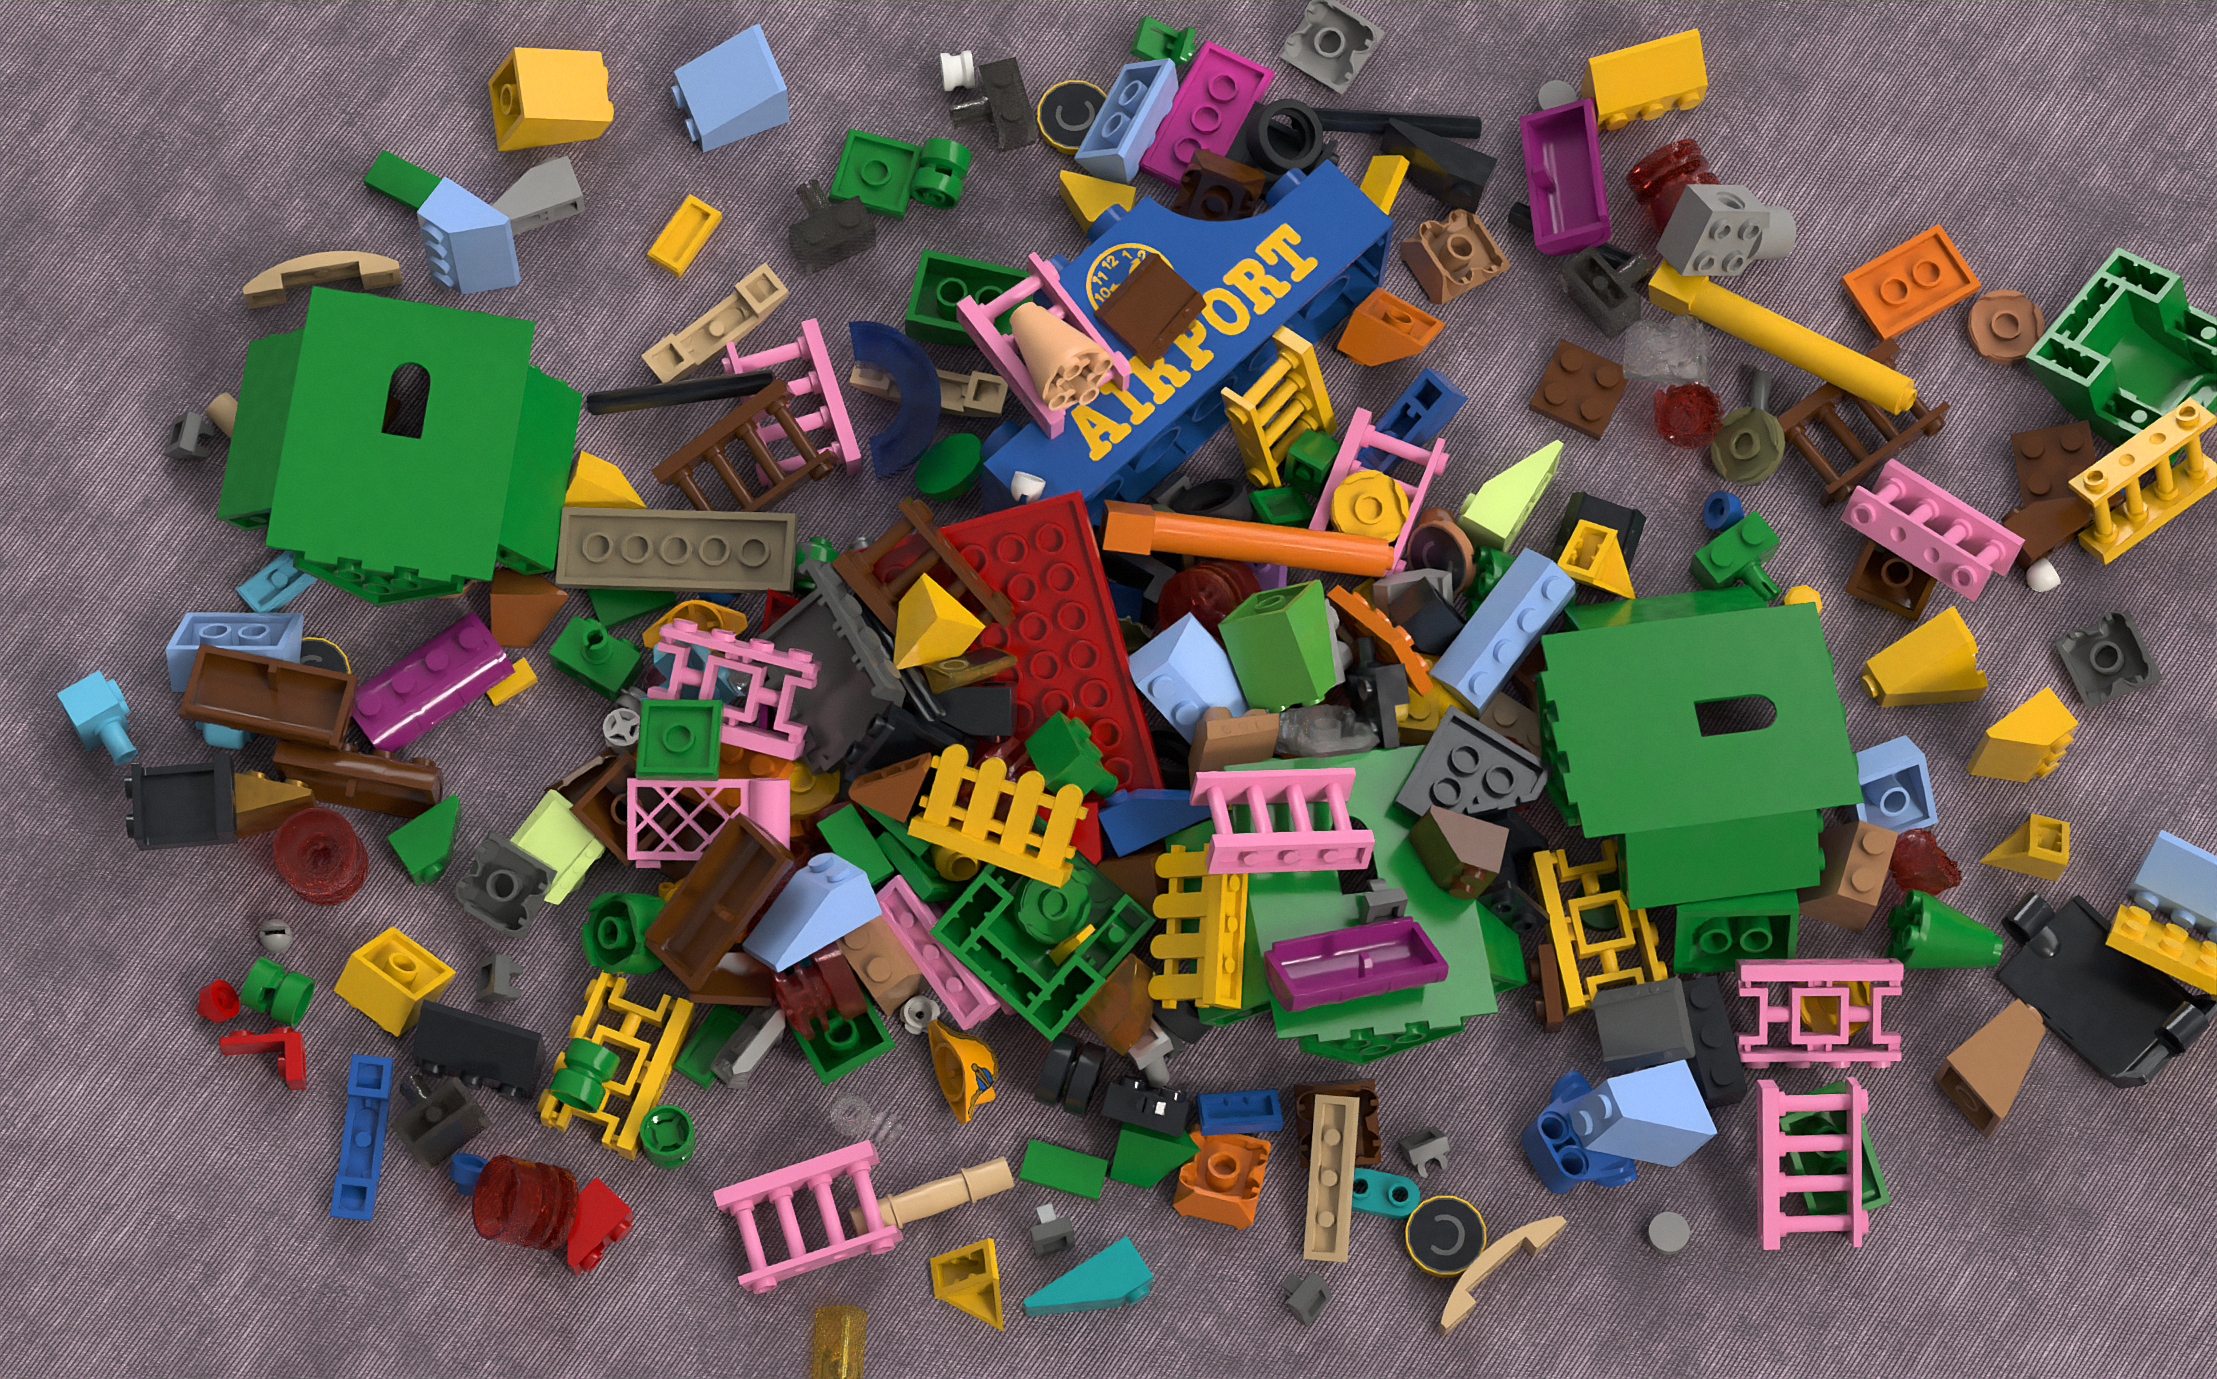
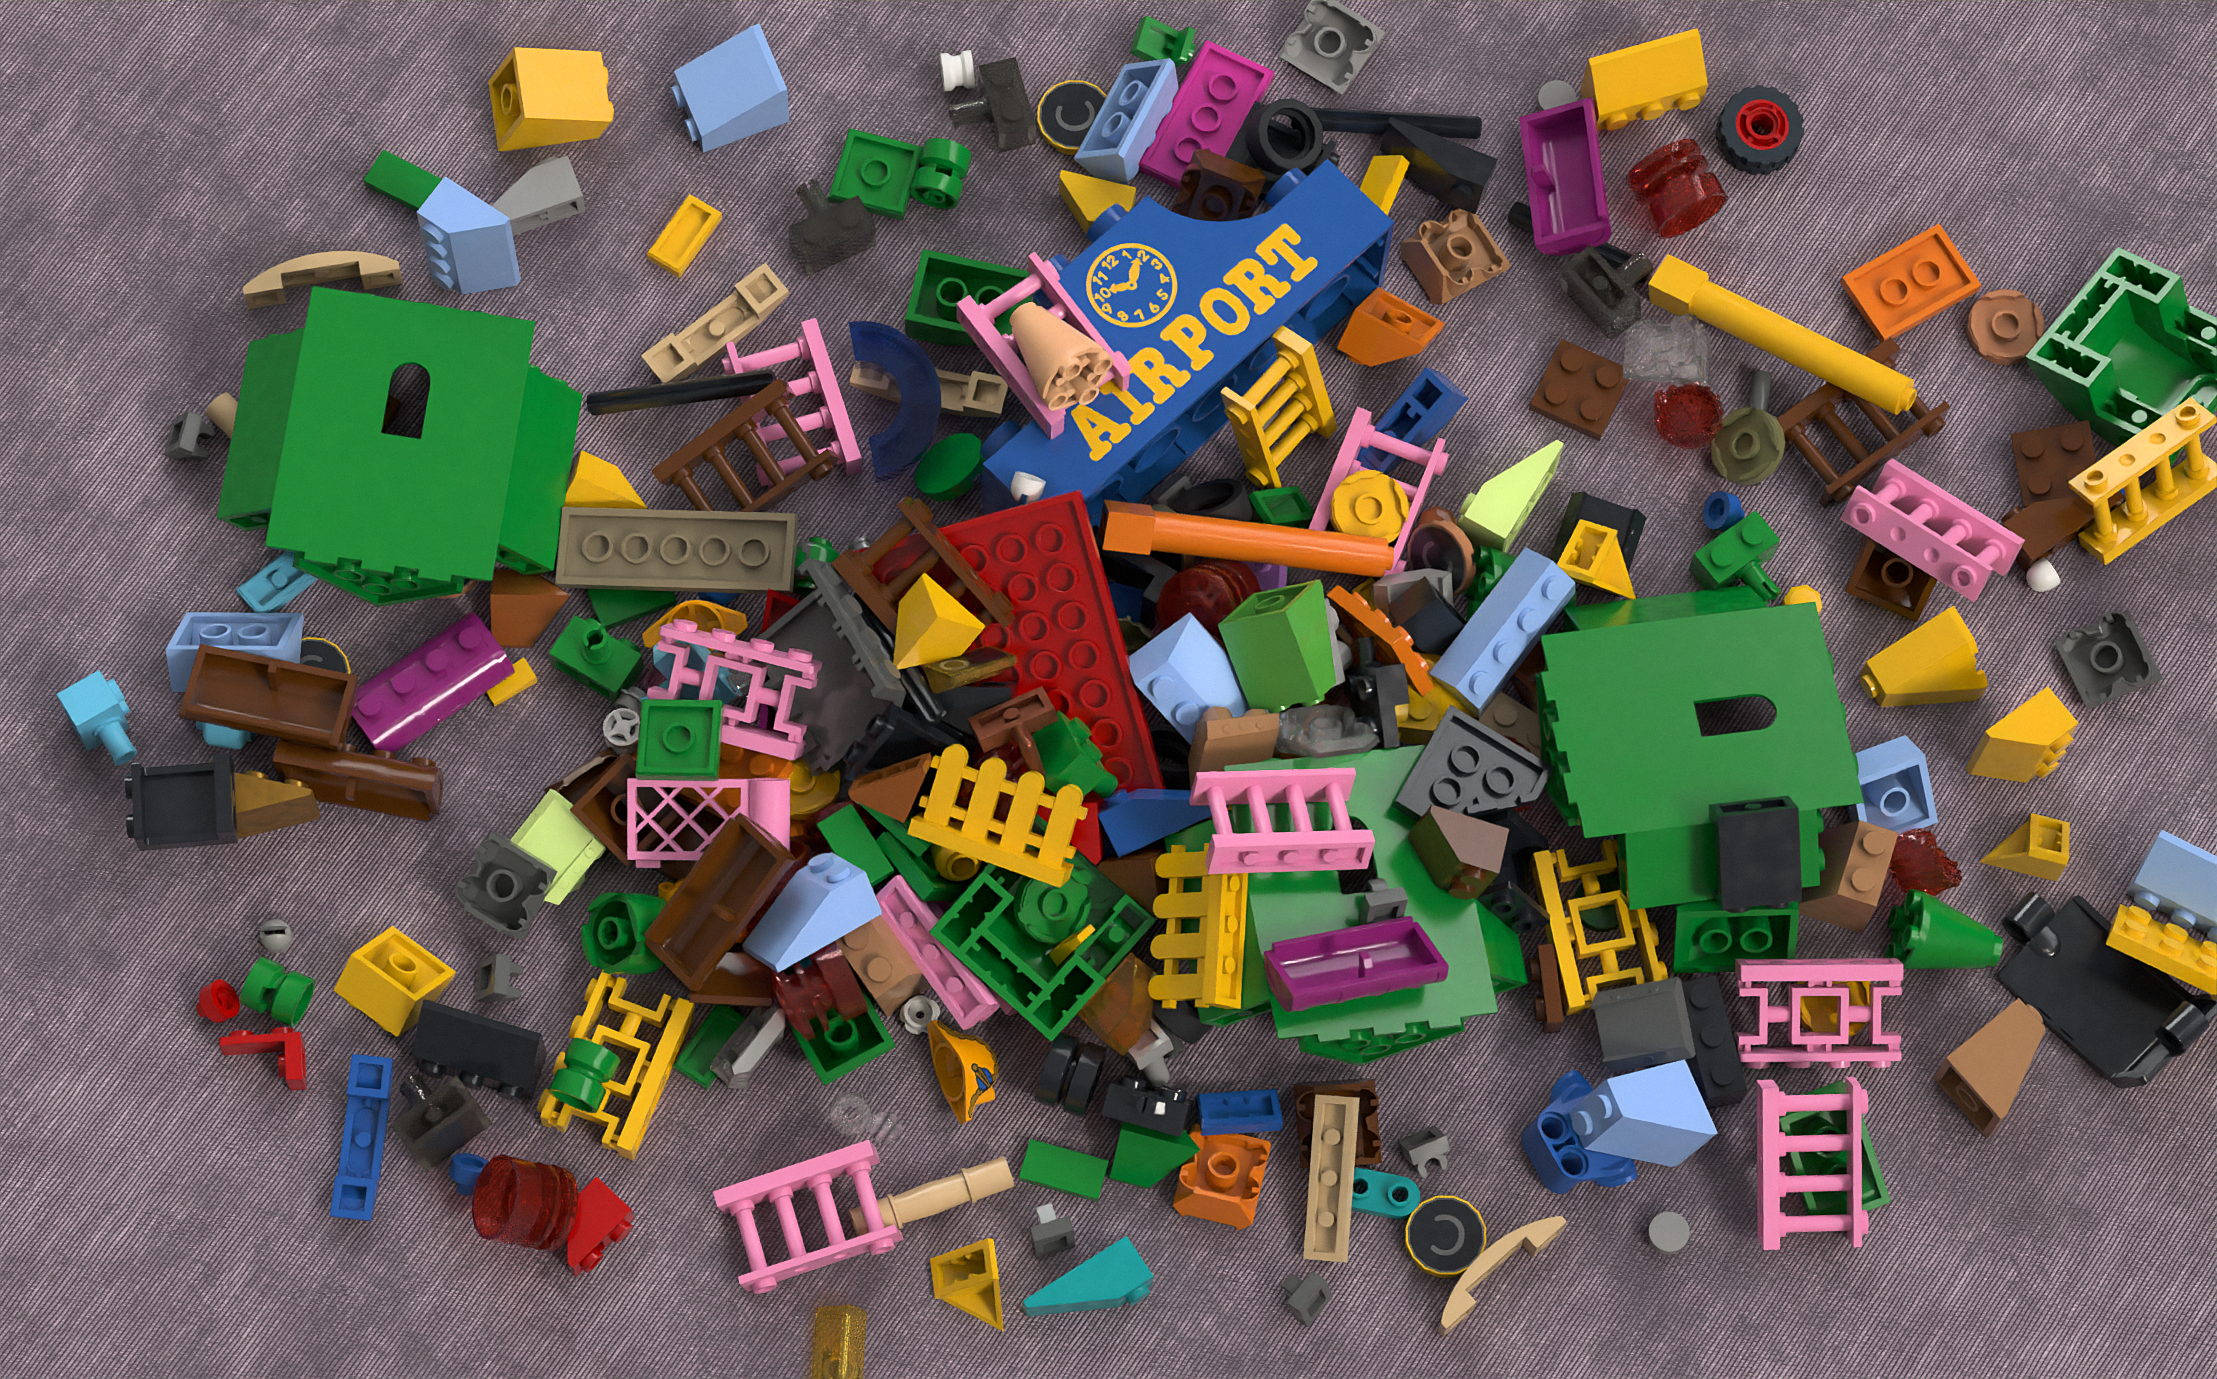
clear red wheel [273,807,369,906] -> none
green slope [387,794,462,887] -> none
green wheel [640,1104,696,1170] -> none
reddish brown slope [1093,252,1207,367] -> none
green slope [1283,428,1341,498] -> none
light grey brick [1655,184,1796,276] -> none
none -> copper plate [967,686,1059,777]
none -> black panel [1708,796,1802,913]
none -> black wheel [1715,85,1804,175]

